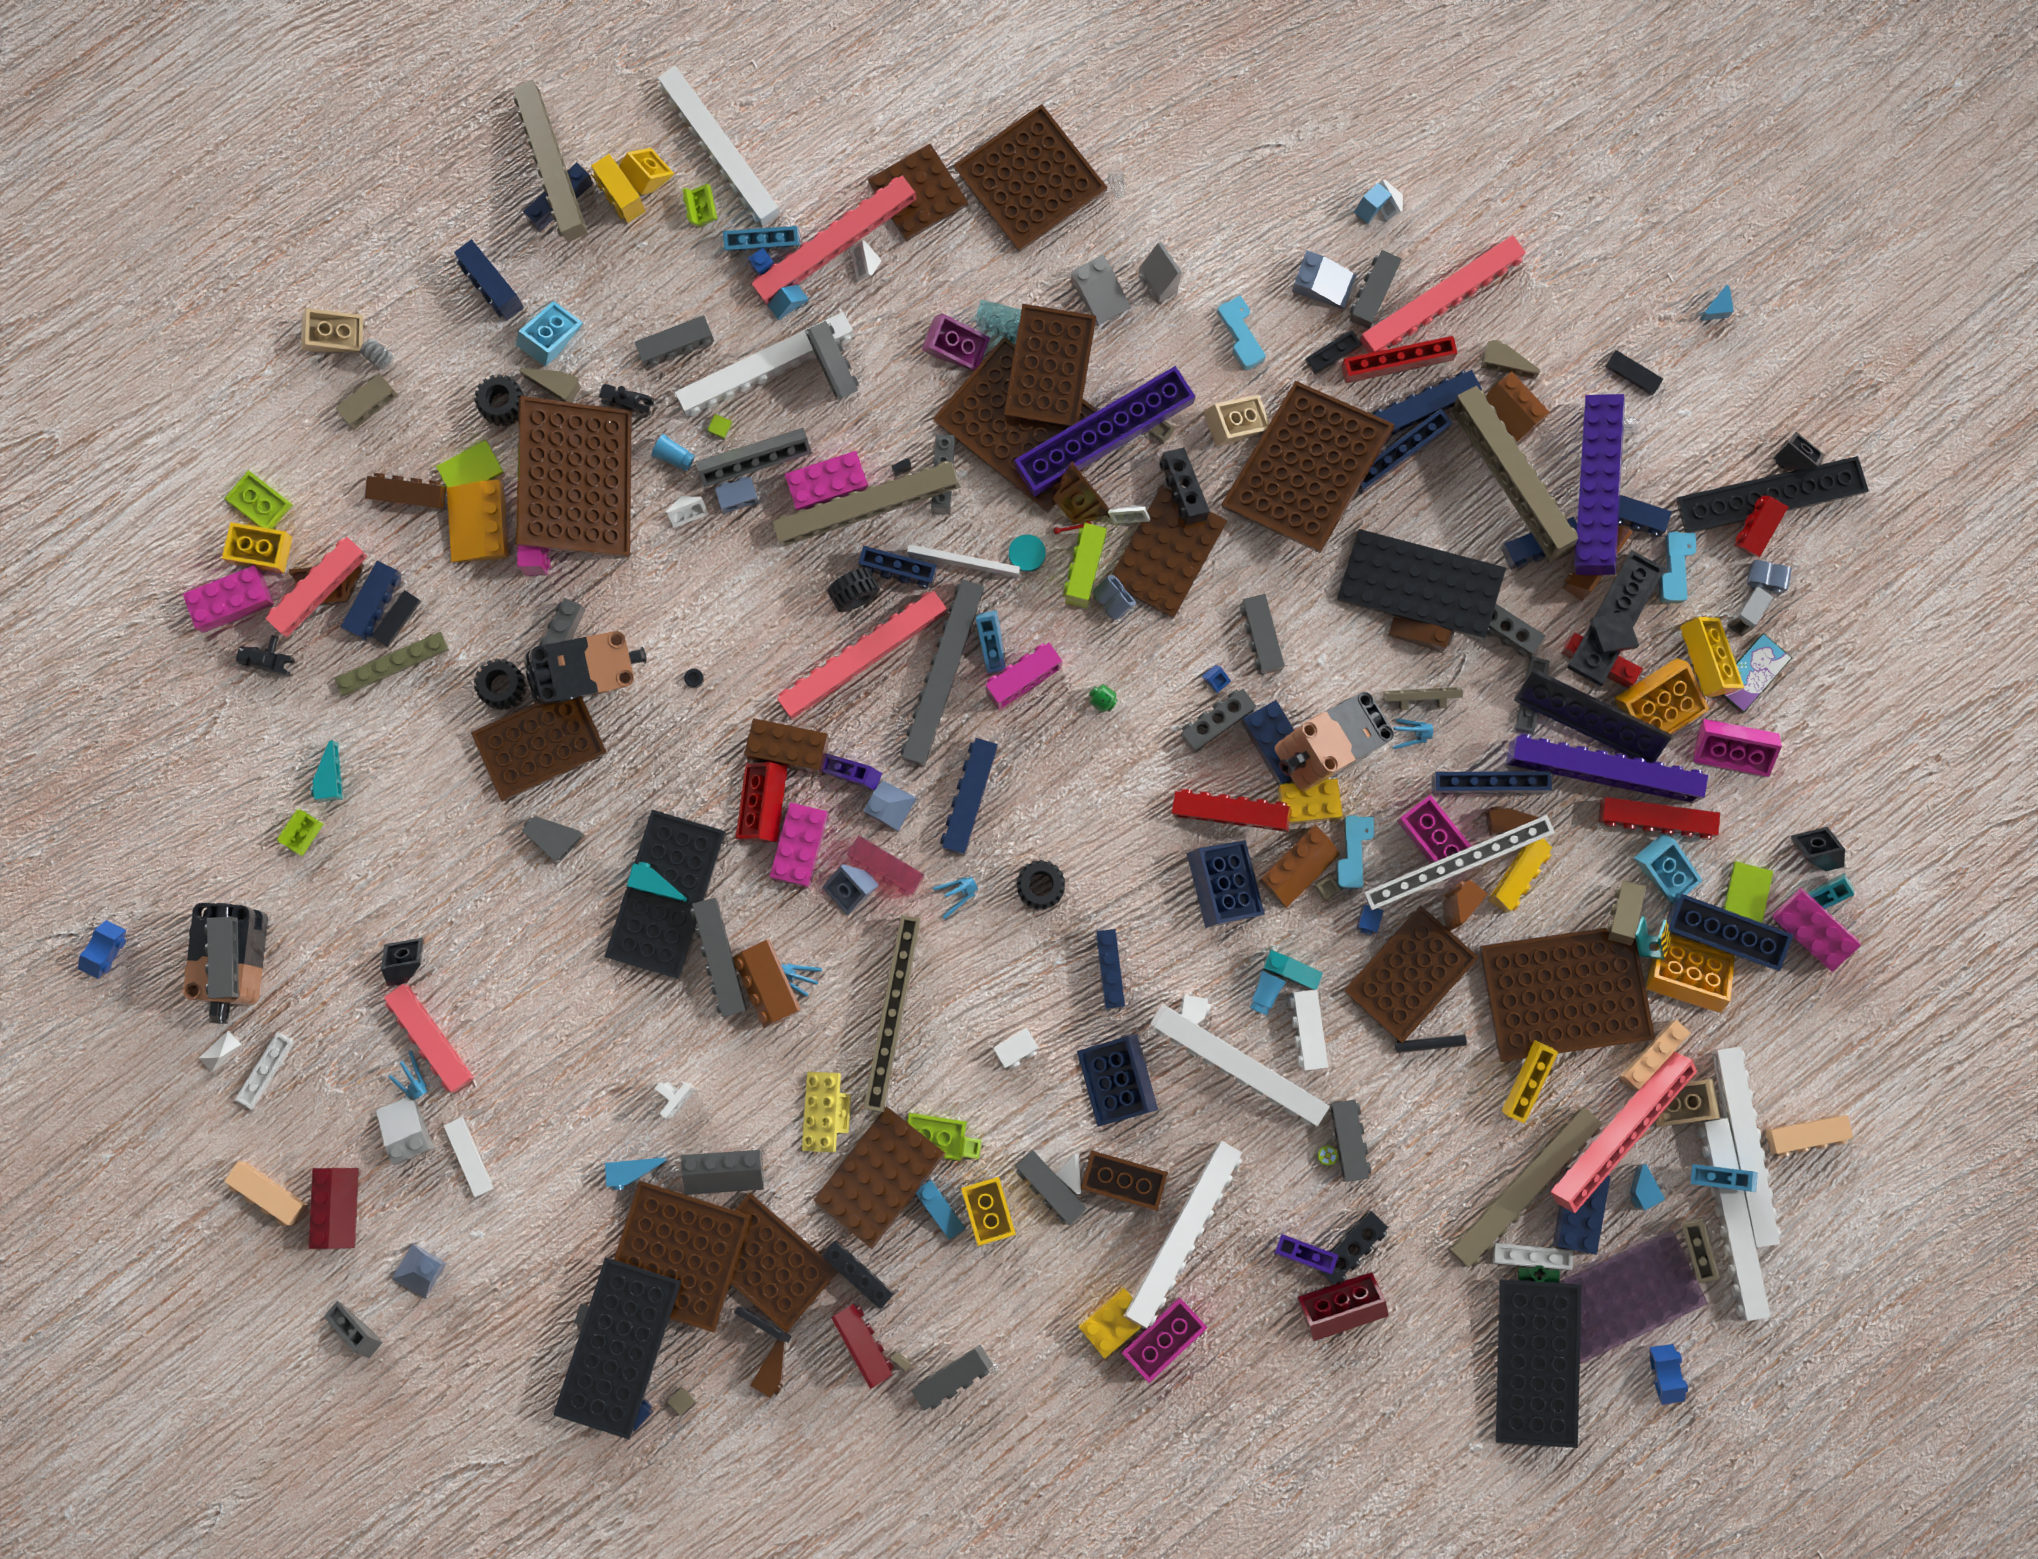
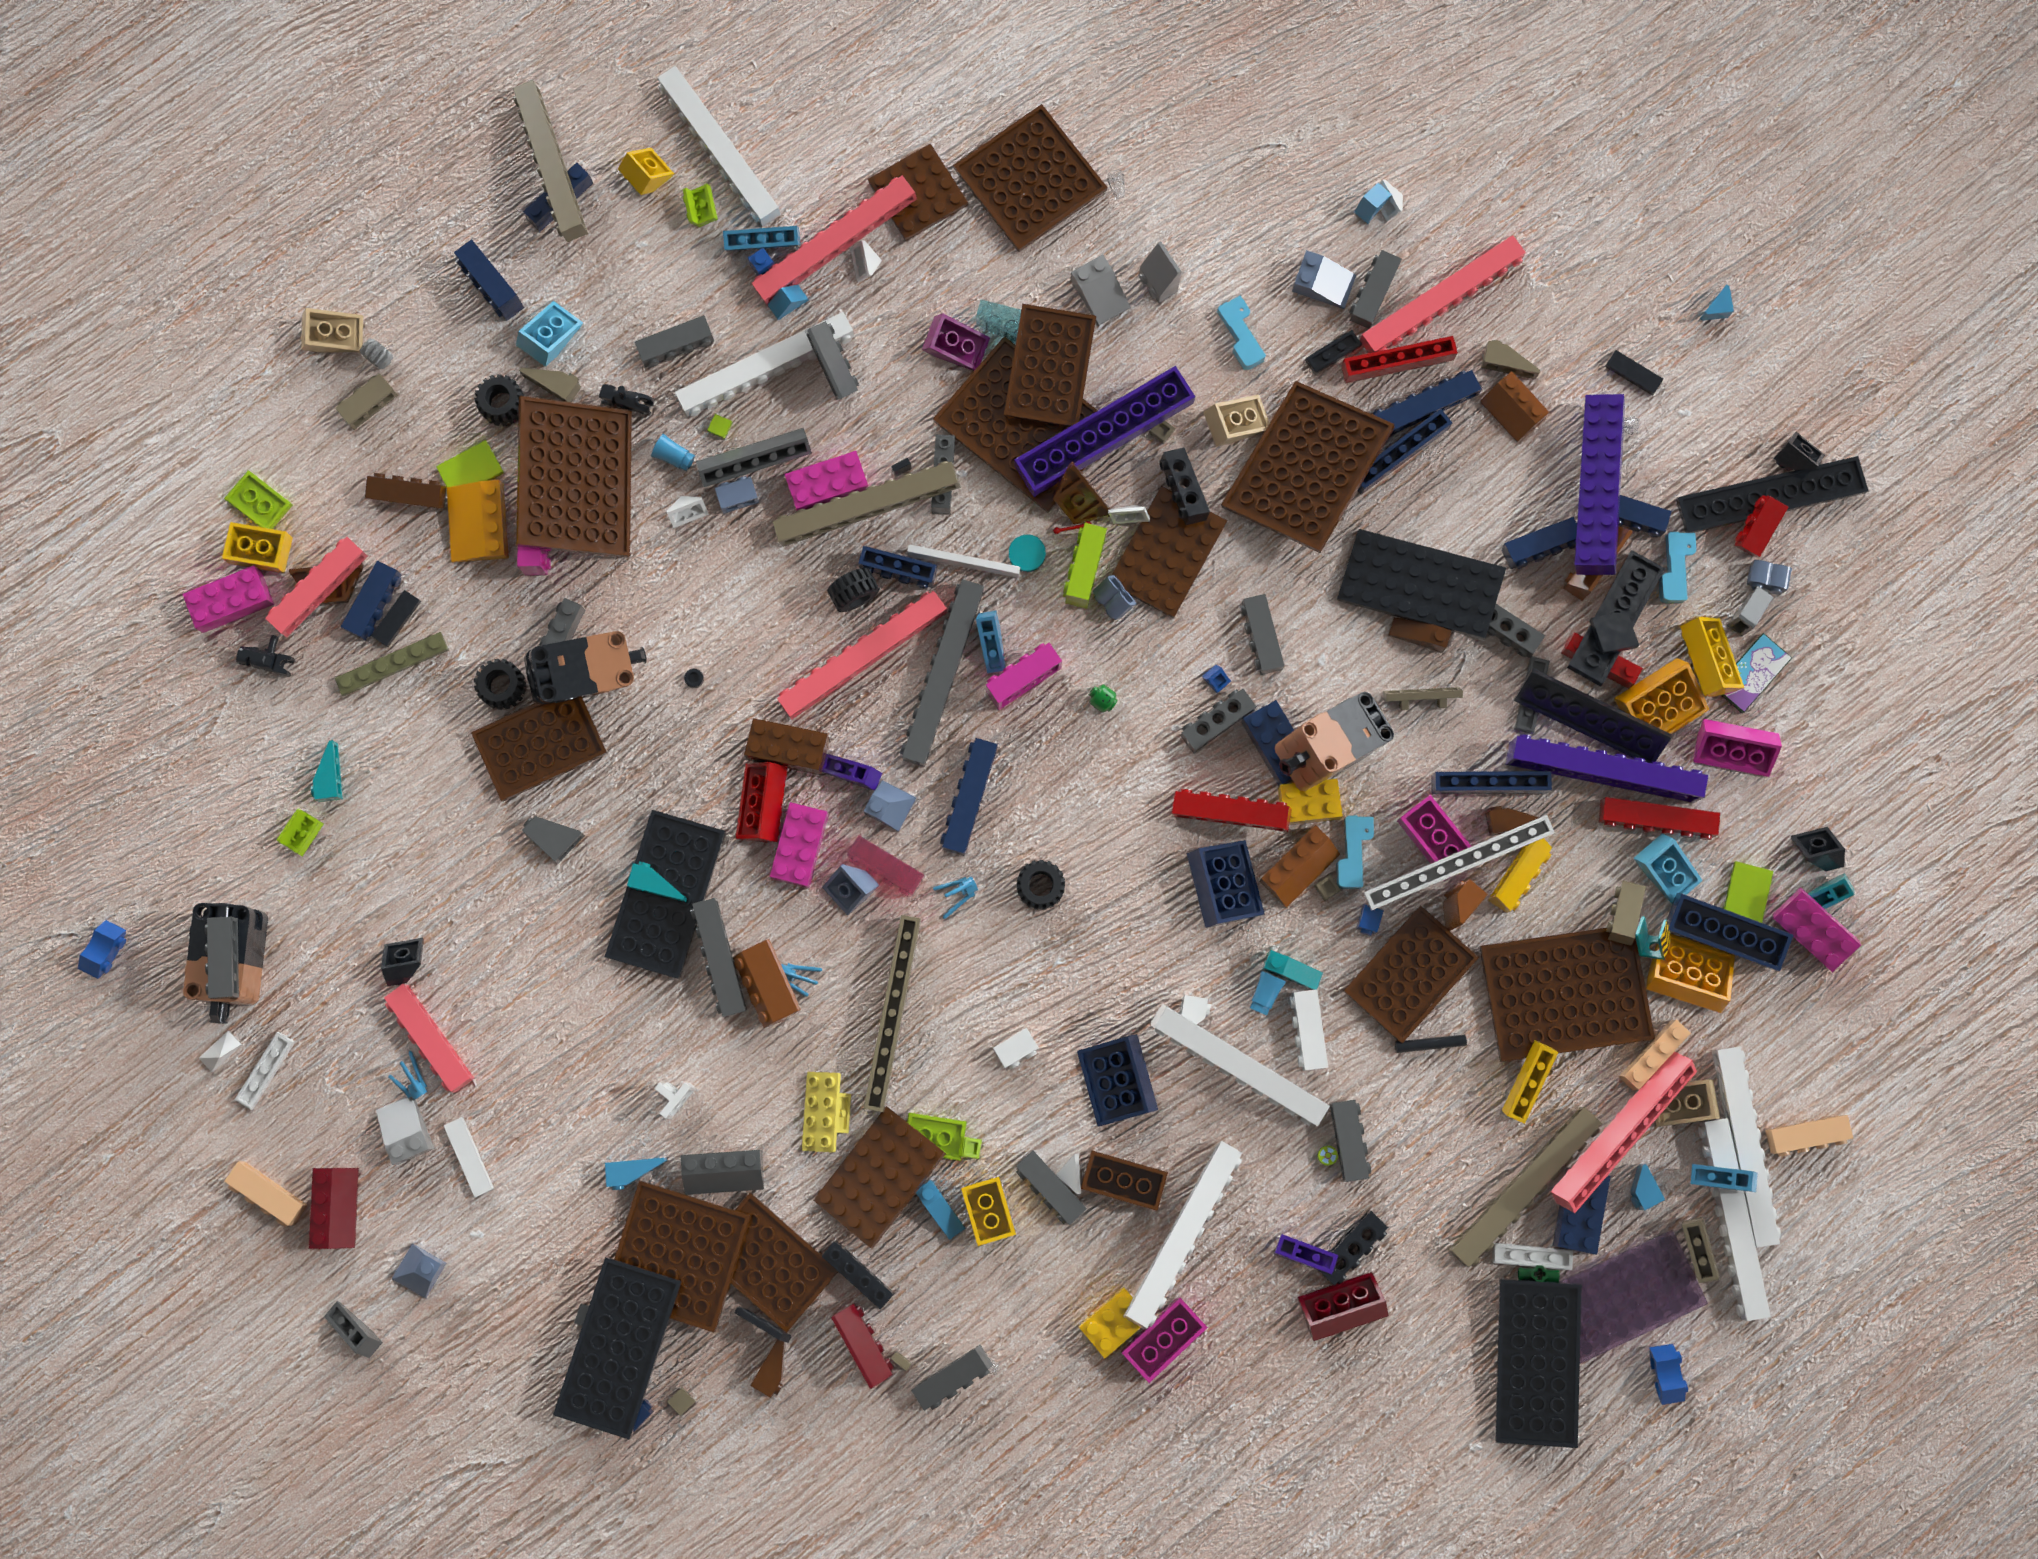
yellow brick [591,154,646,224] -> none
dark blue brick [1095,929,1125,1010] -> none
dark azure plant [1393,718,1433,749] -> none
dark tan brick [1452,386,1578,563] -> none

